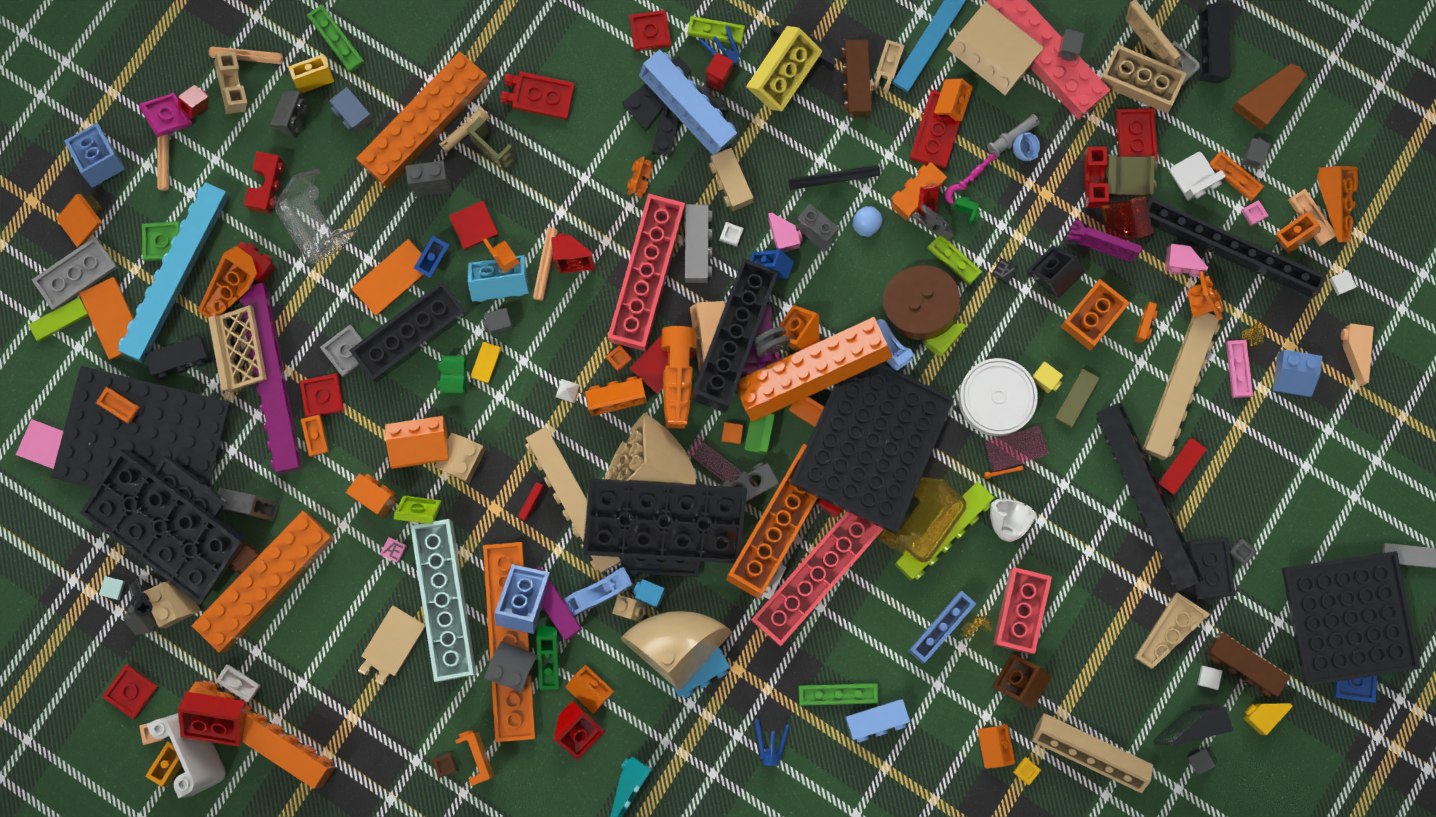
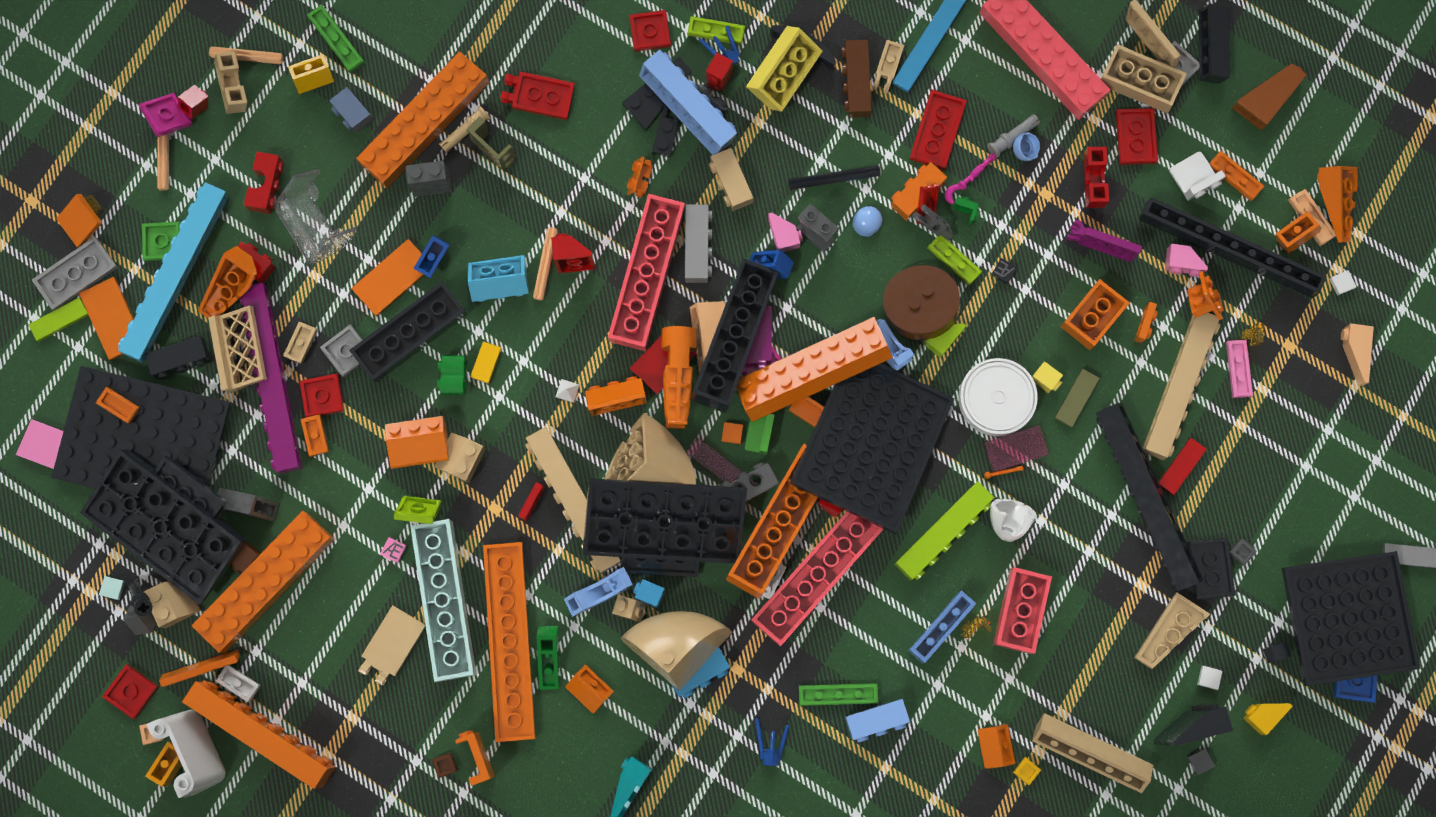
medium blue slope [64,123,125,188] -> none
red slope [178,692,247,747] -> none
dark grey slope [270,91,309,138] -> none
orange brick [346,473,398,518] -> none
red tile [449,201,499,251] -> none
dark grey brick [482,308,513,336] -> none
orange panel [483,238,520,273] -> none
dark grey slope [484,641,537,692] -> none
medium blue slope [495,564,550,634] -> none
magenta tile [536,566,582,641] -> none
red slope [554,701,605,761] -> none
orange tile [605,345,632,372] -> none
white tile [720,222,744,247] -> none
dark grey head [752,327,790,357] -> none
orange slope [778,305,819,352] -> none
clear yellow windscreen [877,477,966,562] -> none
orange panel [934,79,973,121] -> none
tan slope [947,2,1044,95] -> none
reddish brown slope [992,653,1052,710] -> none
black slope [1026,245,1085,298] -> none
dark grey brick [1058,29,1084,61] -> none
clear red brick [1101,196,1153,240] -> none
olive panel [1105,155,1157,195] -> none
reddish brown brick [1205,632,1290,698] -> none
dark grey brick [1241,138,1270,170] -> none
bright pink tile [1241,200,1268,226] -> none
medium blue slope [1273,350,1322,397] -> none
none -> orange tile [159,649,240,687]
none -> tan plate [283,322,318,364]
none -> black piece [1262,642,1292,663]

